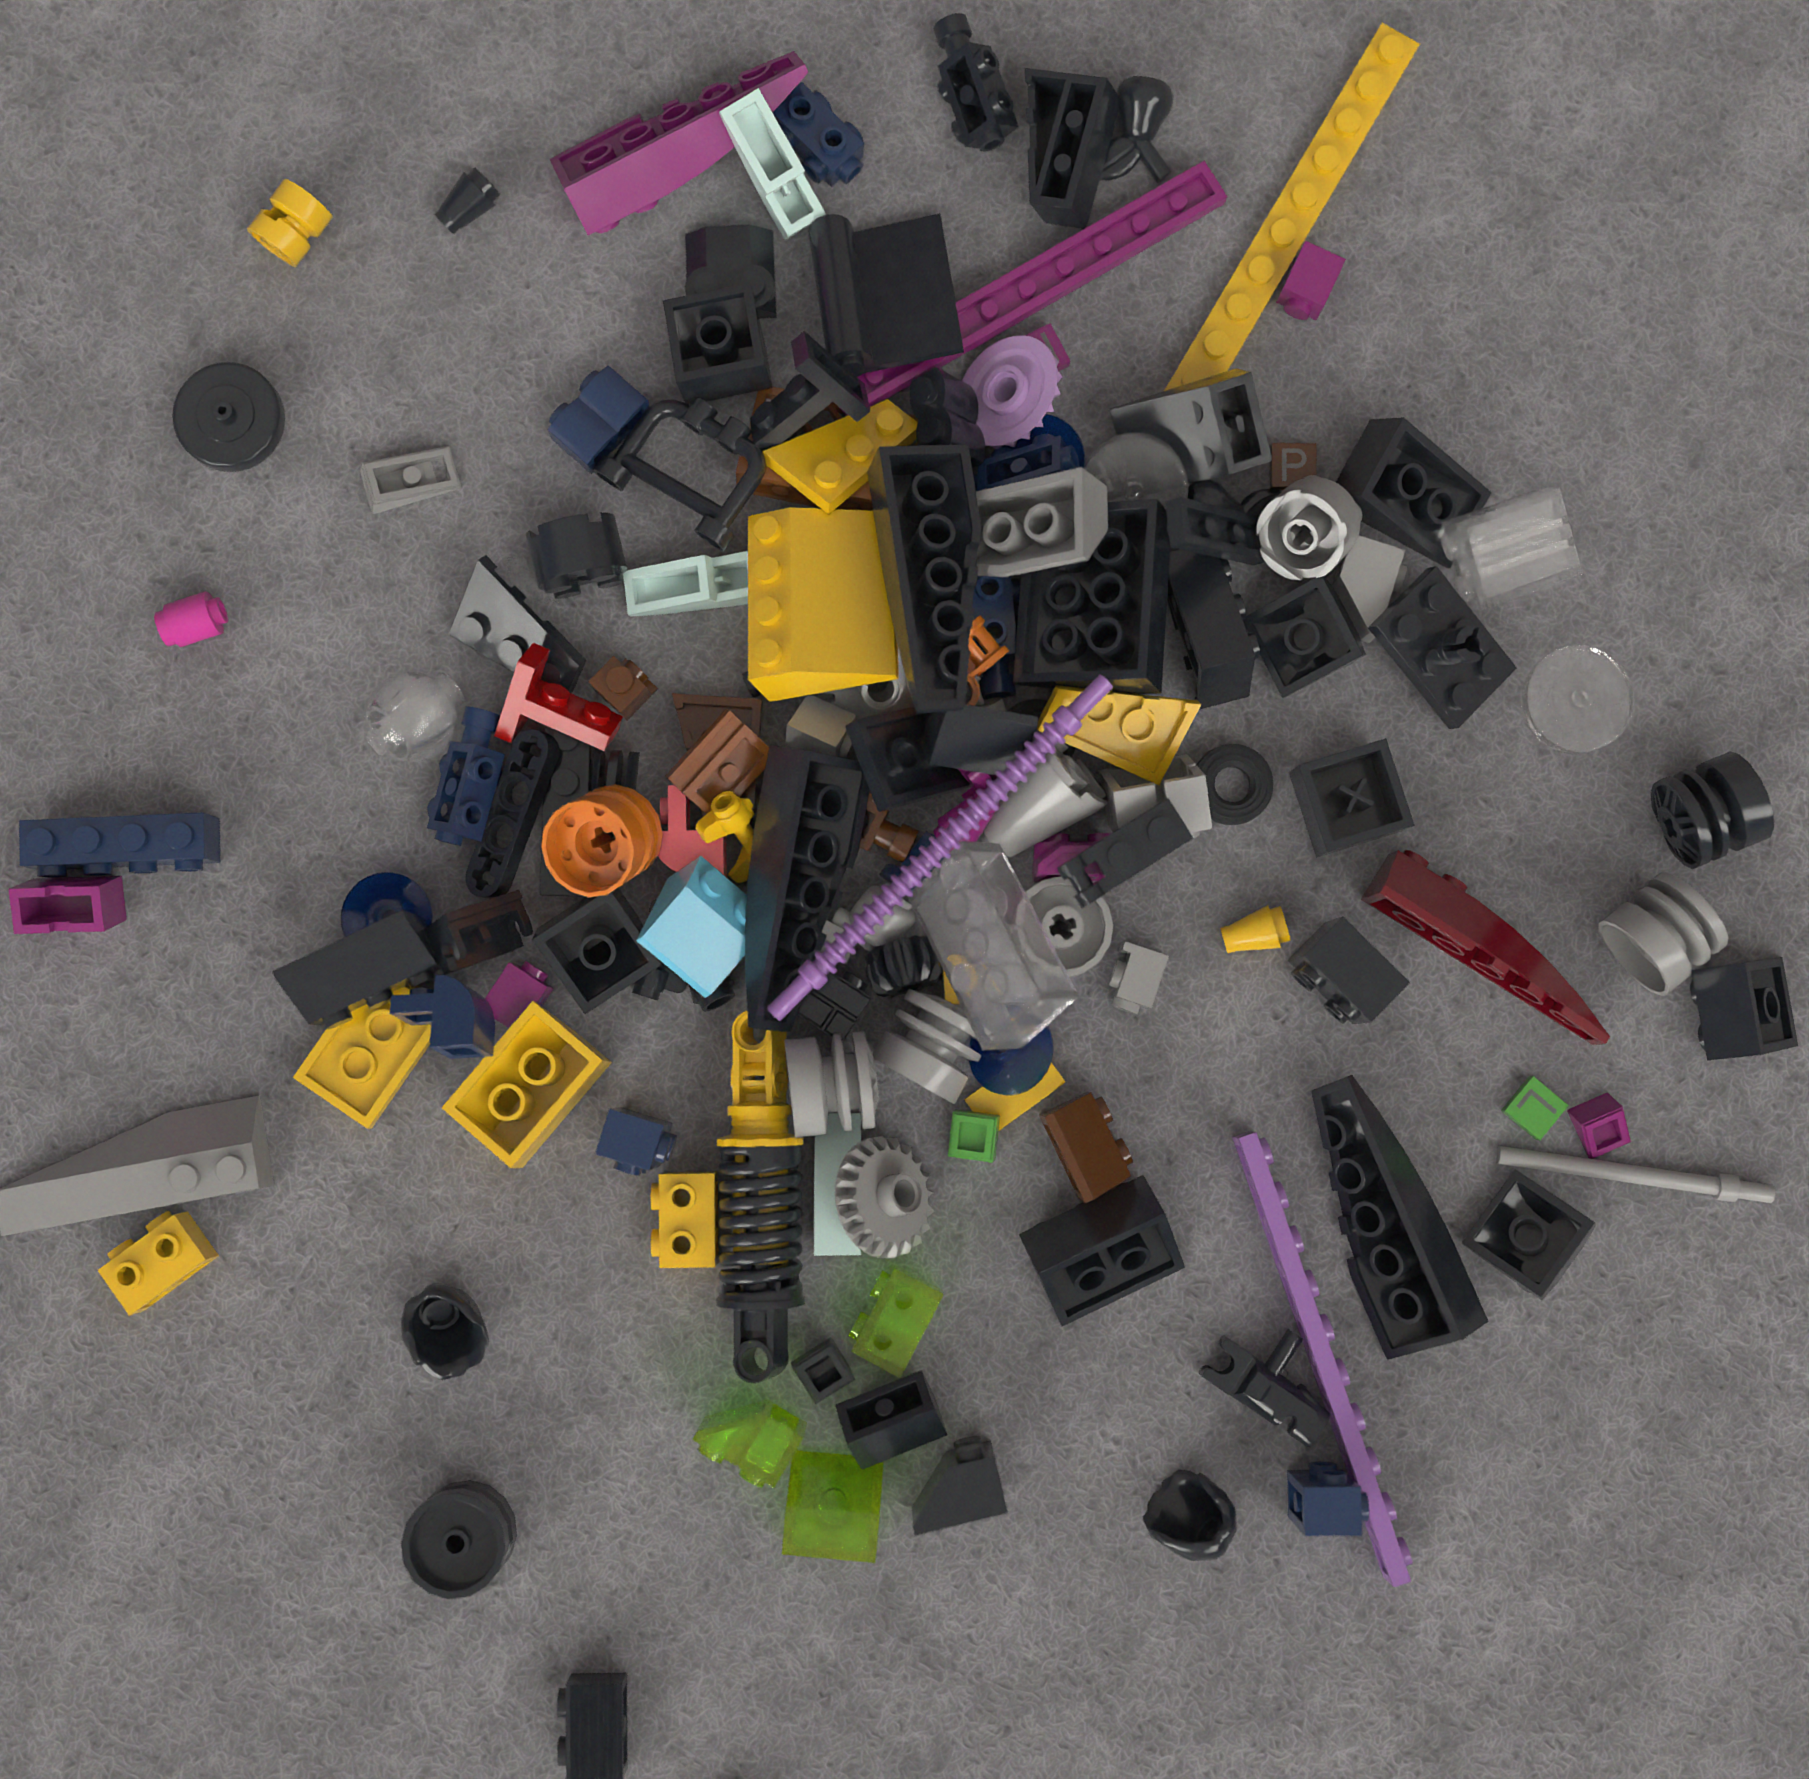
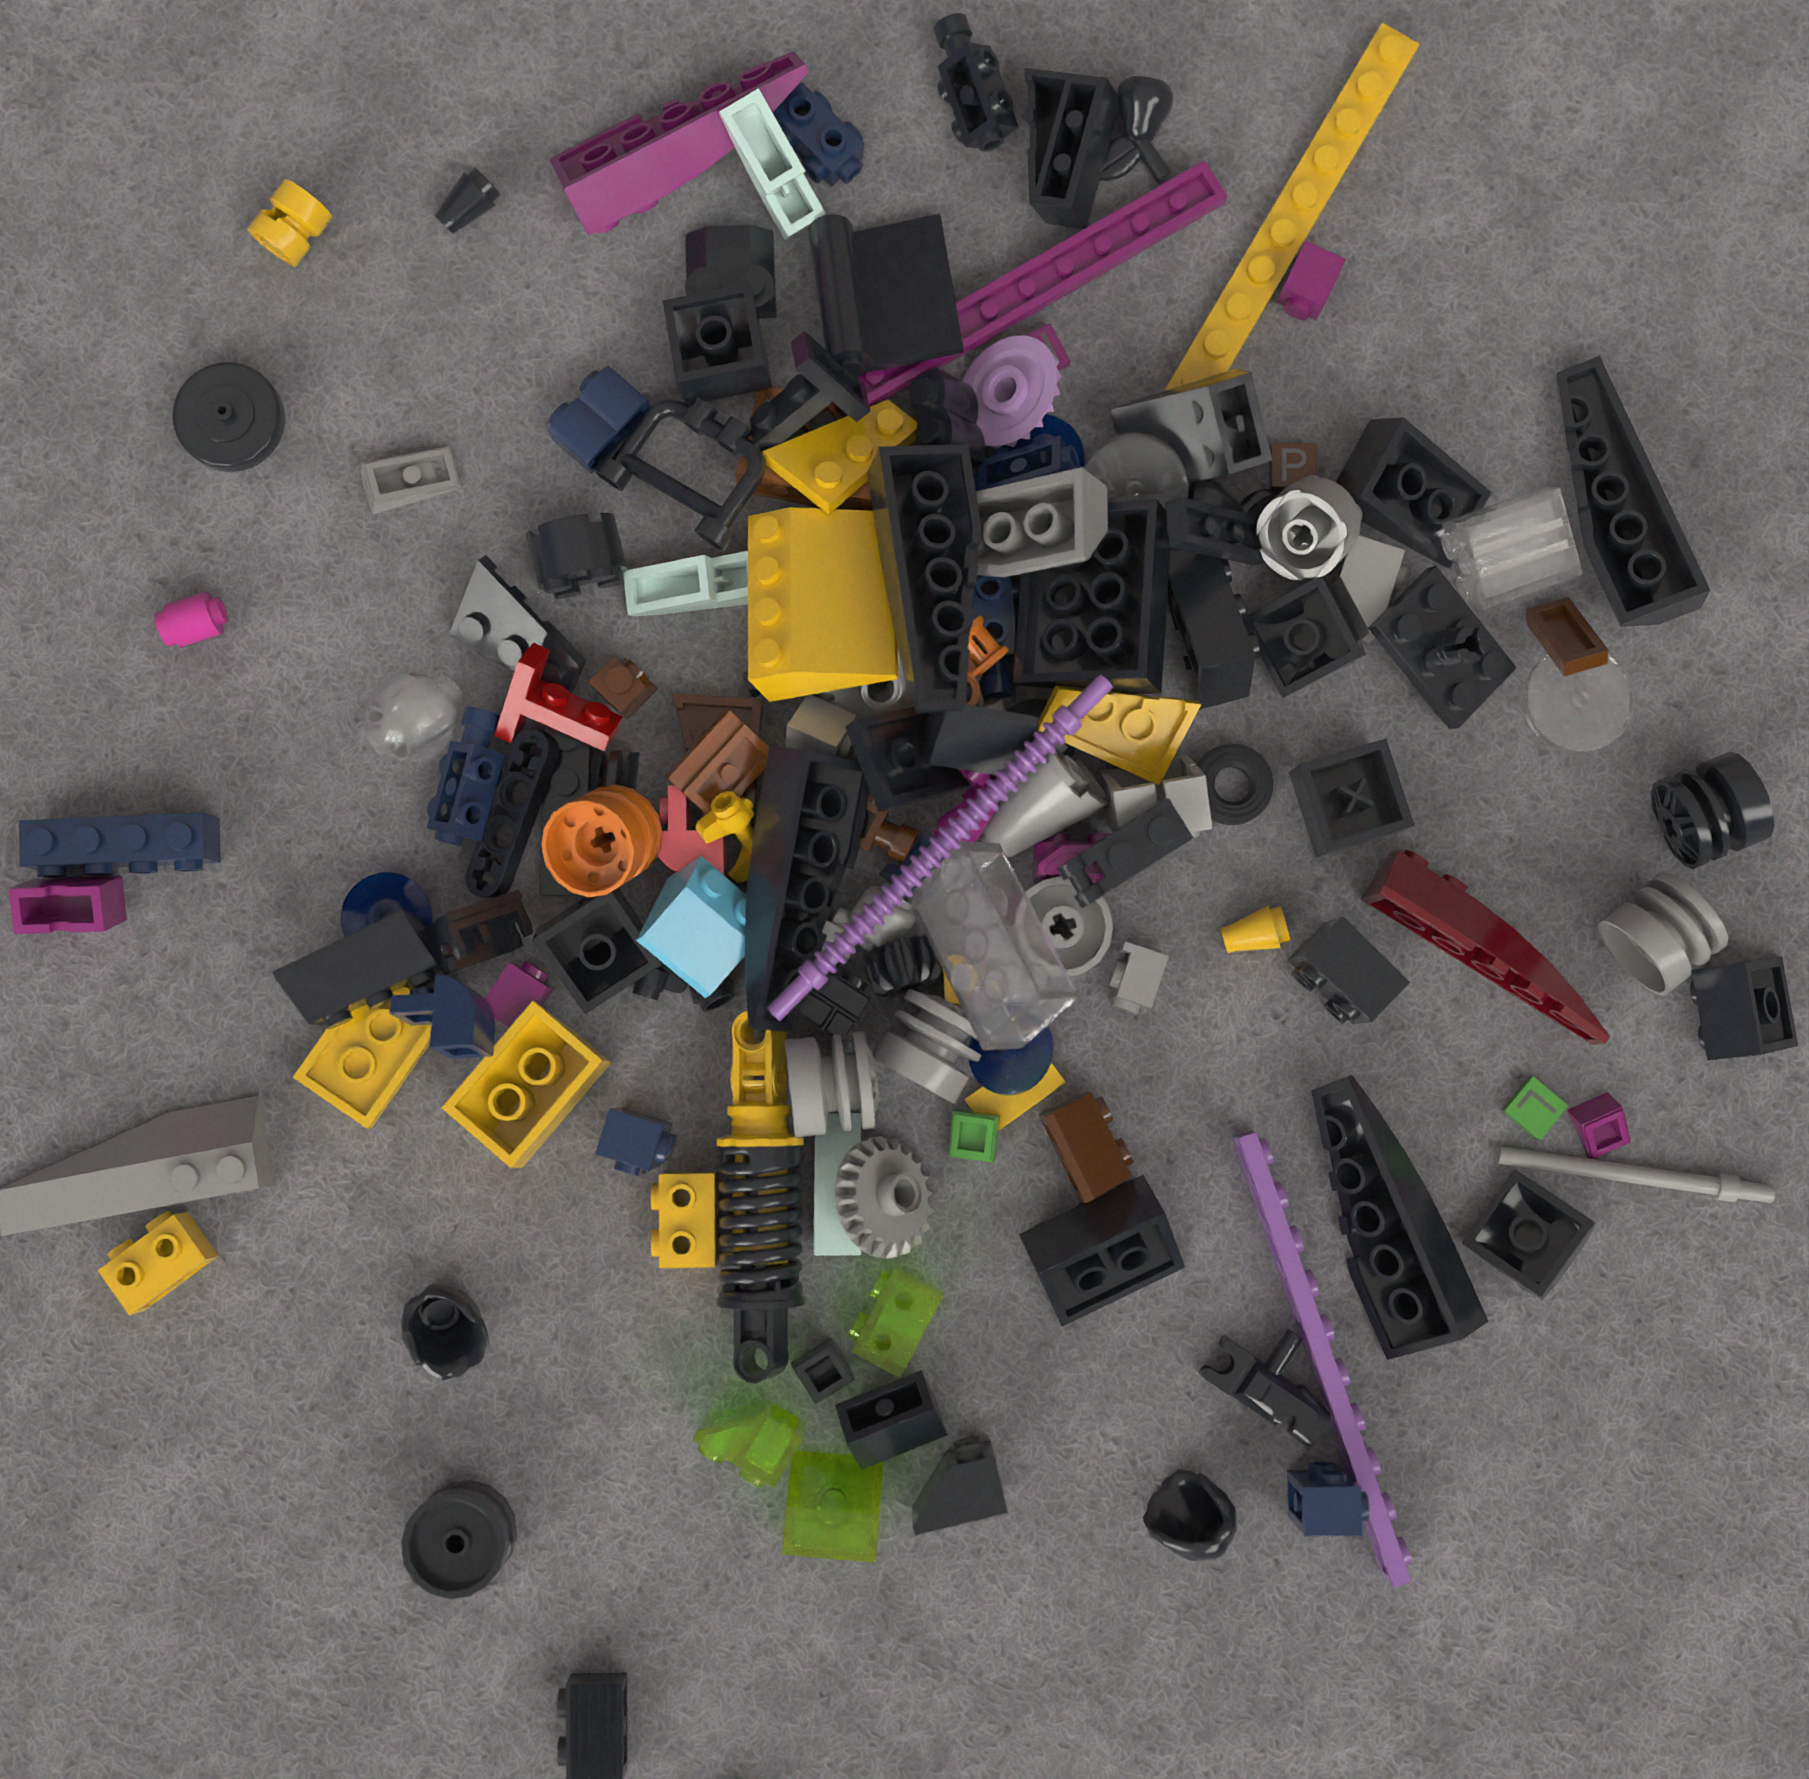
none -> reddish brown tile [1526,597,1609,677]
none -> black wedge [1556,356,1710,627]

